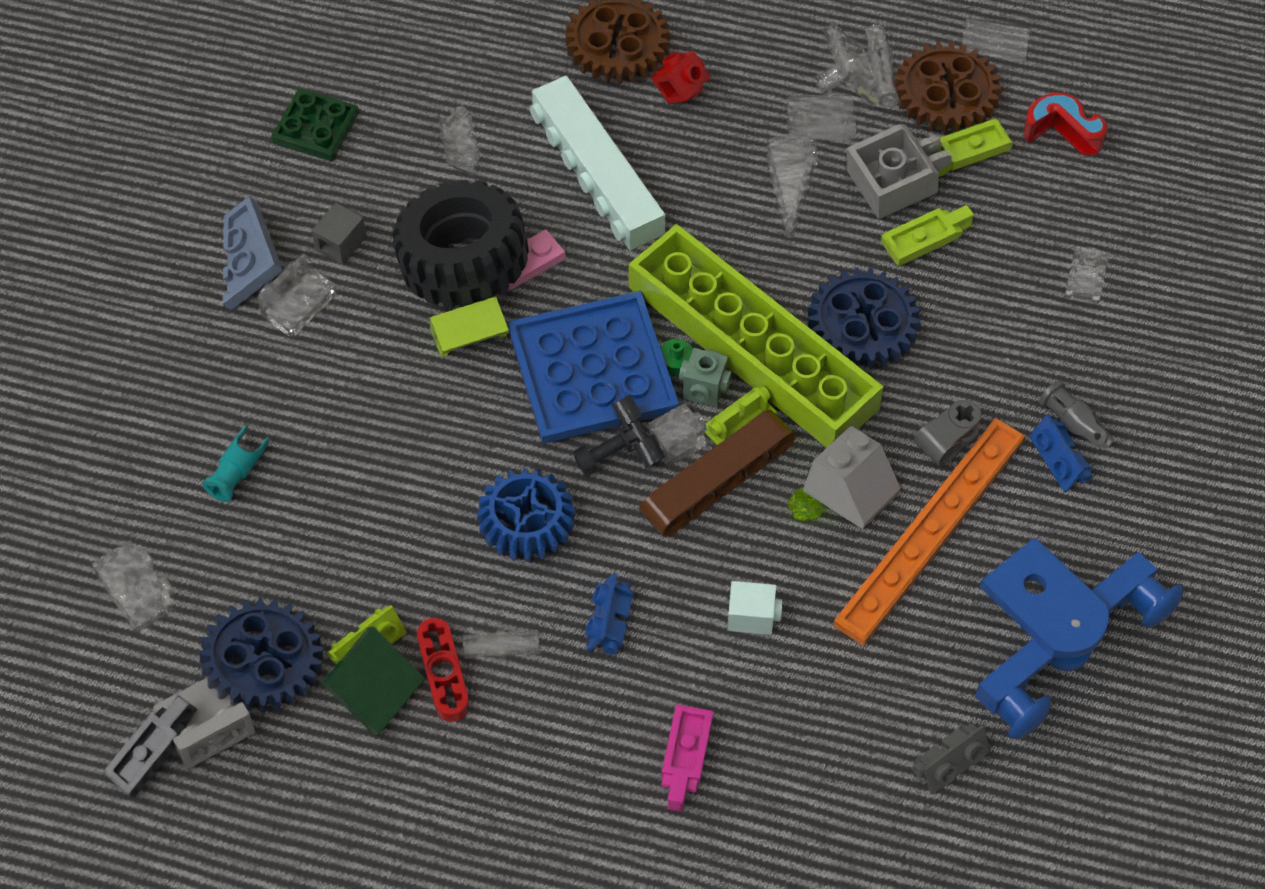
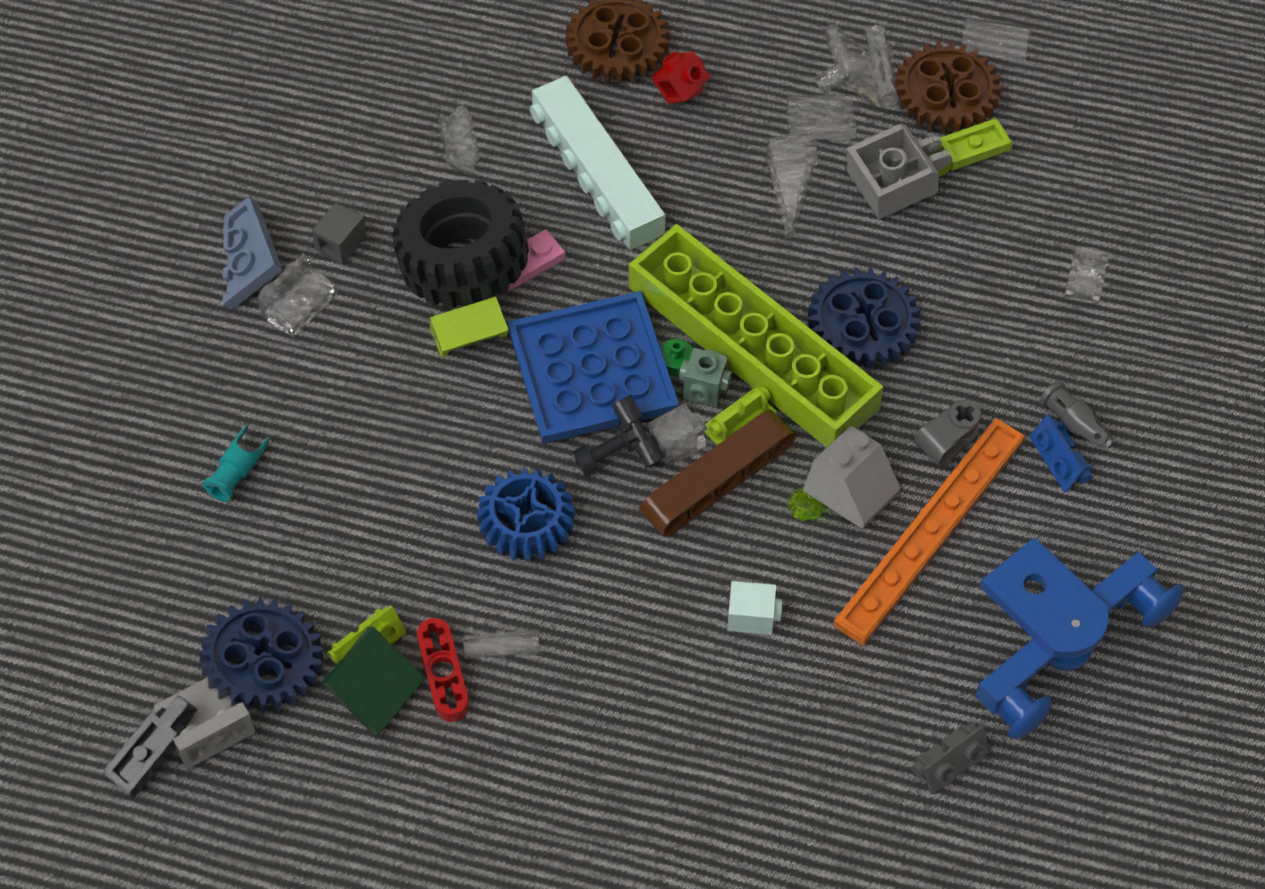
clear brick [92,540,174,633] -> none
dark green tile [271,88,359,162] -> none
blue hinge [585,573,633,654] -> none
dark pink hinge [661,704,714,812] -> none
lime hinge [881,205,974,267] -> none
red animal [1023,92,1108,155] -> none

